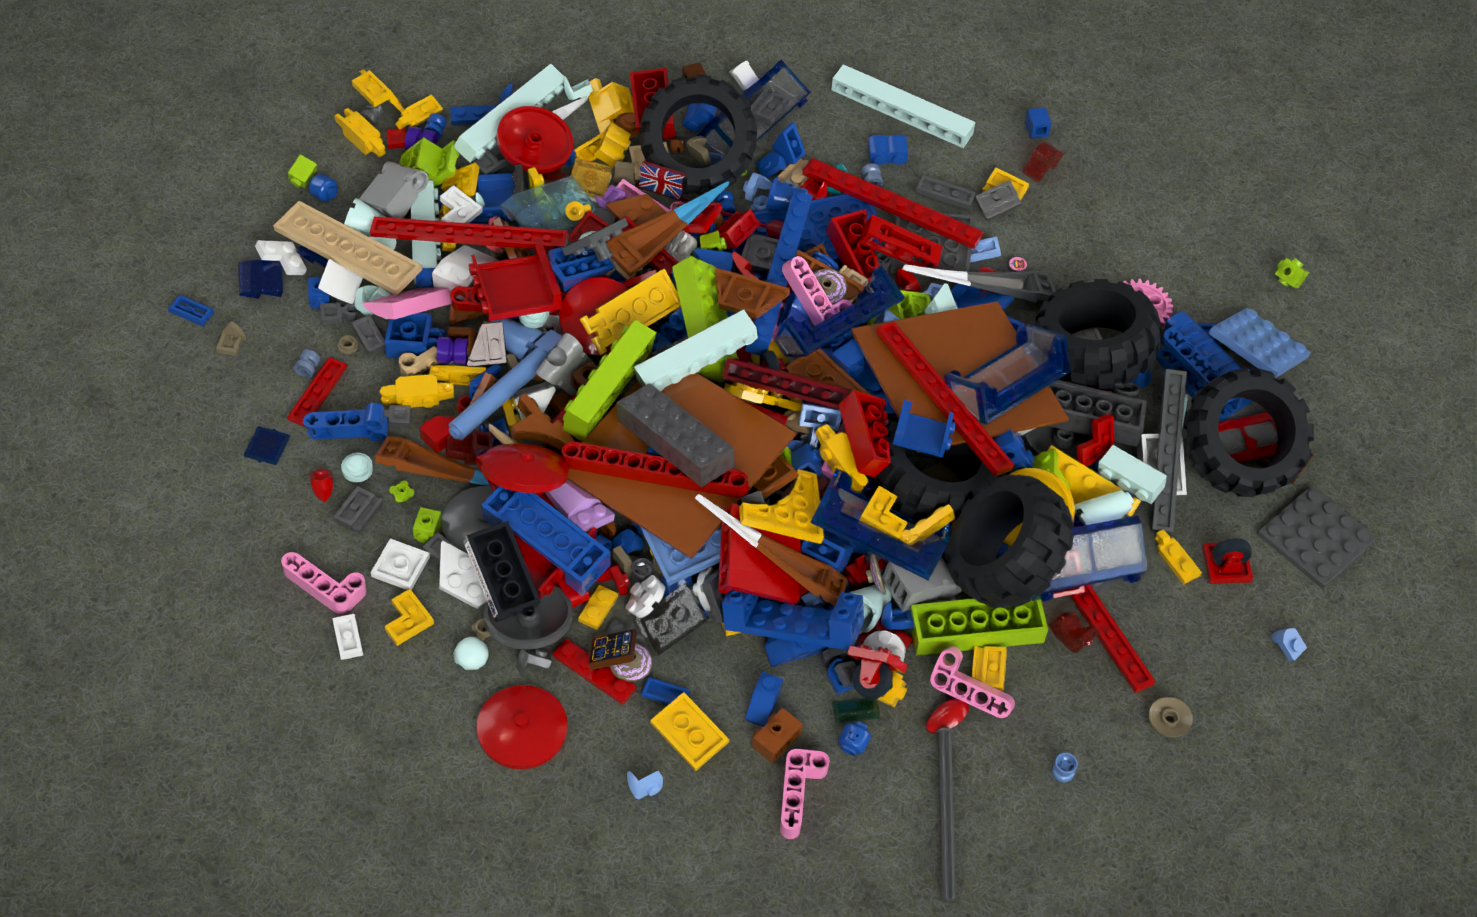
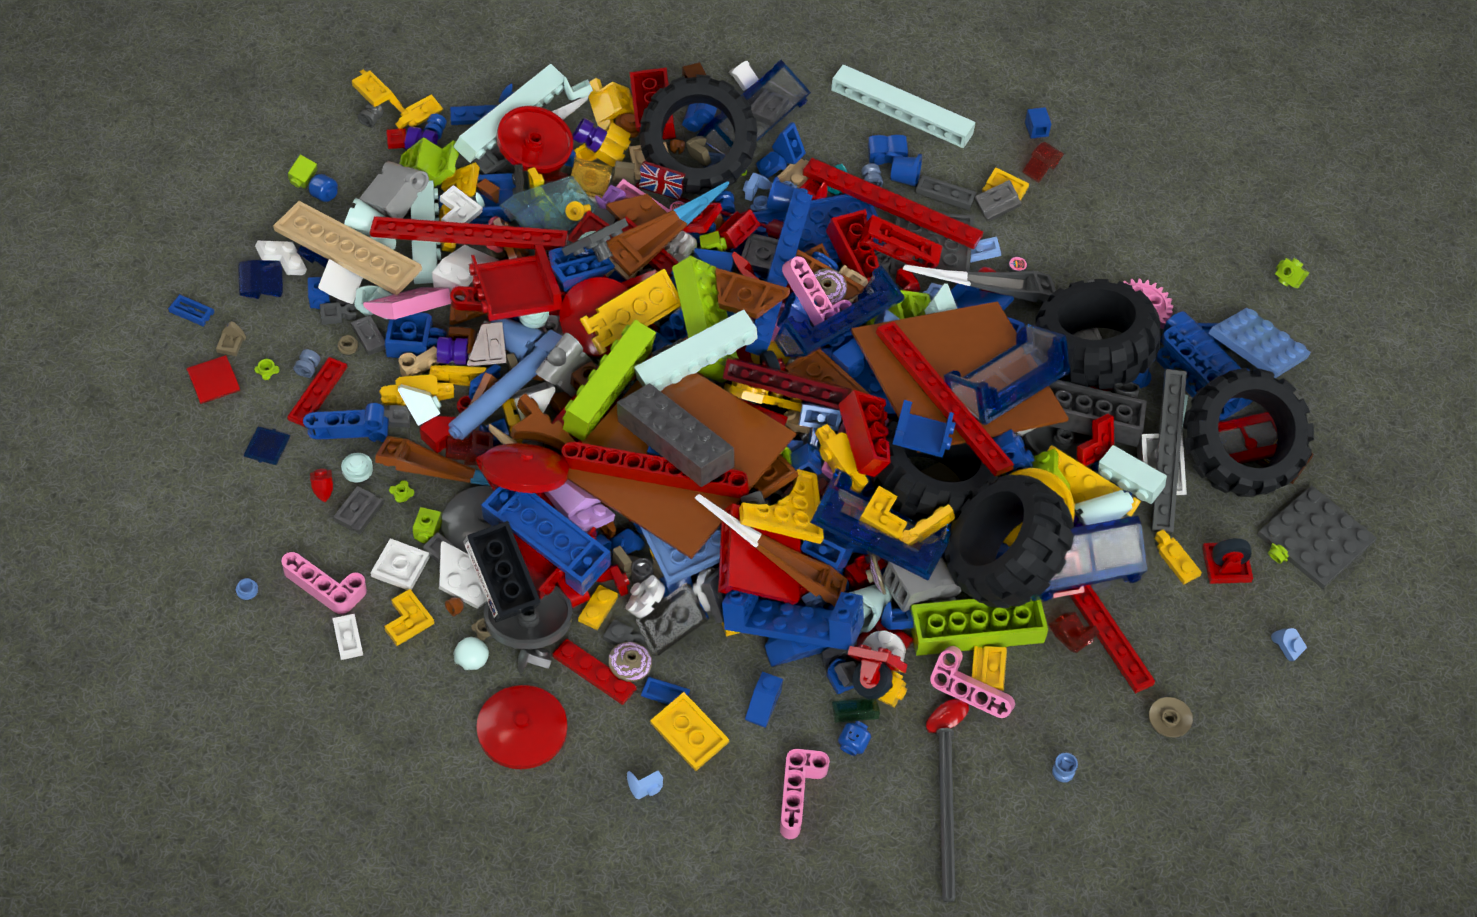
yellow hinge [334,108,386,157] -> none
blue plate [416,268,435,287] -> none
tile [588,629,637,670] -> none
dark orange brick [752,708,803,764] -> none
none -> red slope [186,355,240,404]
none -> medium blue plate [236,578,258,600]
none -> lime plate [254,359,280,380]
none -> light aqua slope [398,384,442,426]
none -> dark orange hinge [445,597,464,616]
none -> dark orange slope [476,179,500,204]
none -> dark purple wheel [572,117,607,153]
none -> blue hat [886,151,922,187]
none -> lime plate [1268,543,1289,564]

